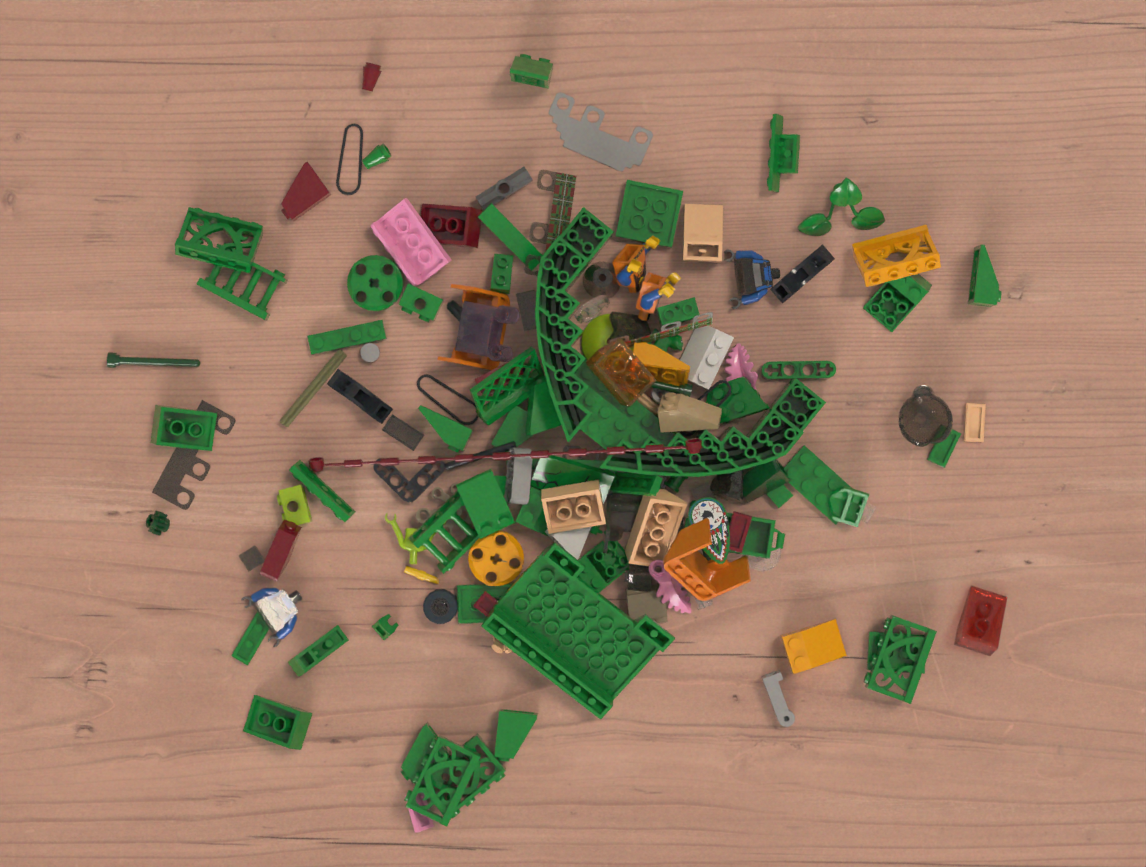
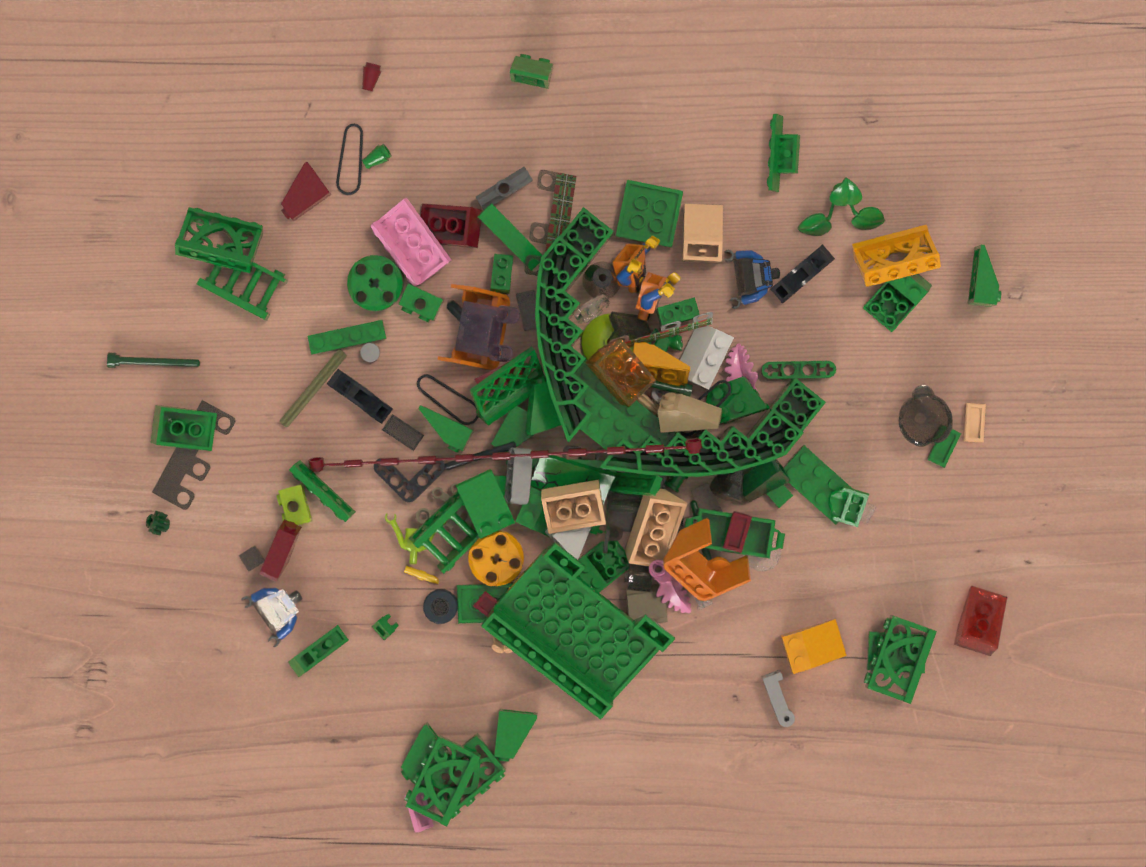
green tile [231,606,277,666] -> none
green slope [243,695,313,750] -> none
light grey piece [548,92,653,172] -> none
shield [688,497,730,564] -> none

